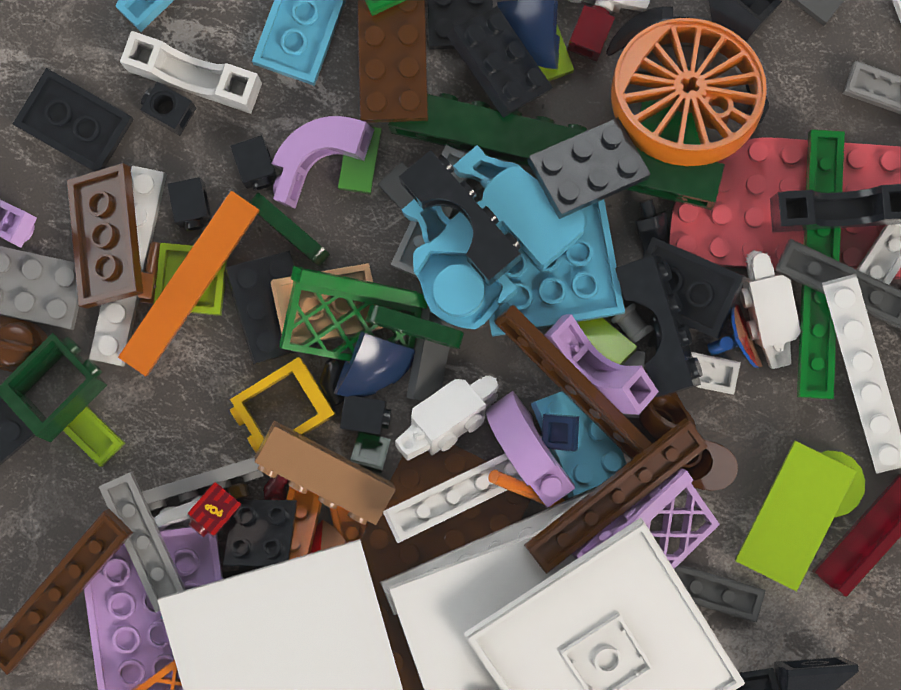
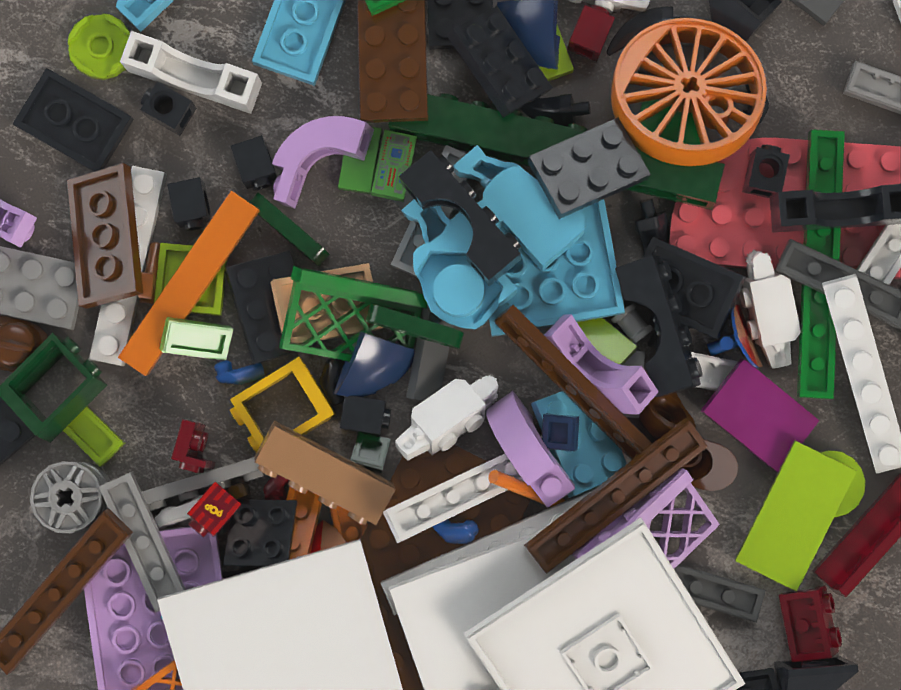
none -> light grey wheel [30,461,111,534]
none -> lime tile [68,14,131,80]
none -> tile [159,317,233,361]
none -> dark red bracket [171,419,216,473]
none -> blue arm [214,360,265,385]
none -> bright green tile [371,130,417,202]
none -> blue arm [432,519,479,544]
none -> black bar [520,93,591,127]
none -> magenta tile [700,358,820,473]
none -> black brick [742,145,790,198]
none -> dark red bracket [779,585,842,662]

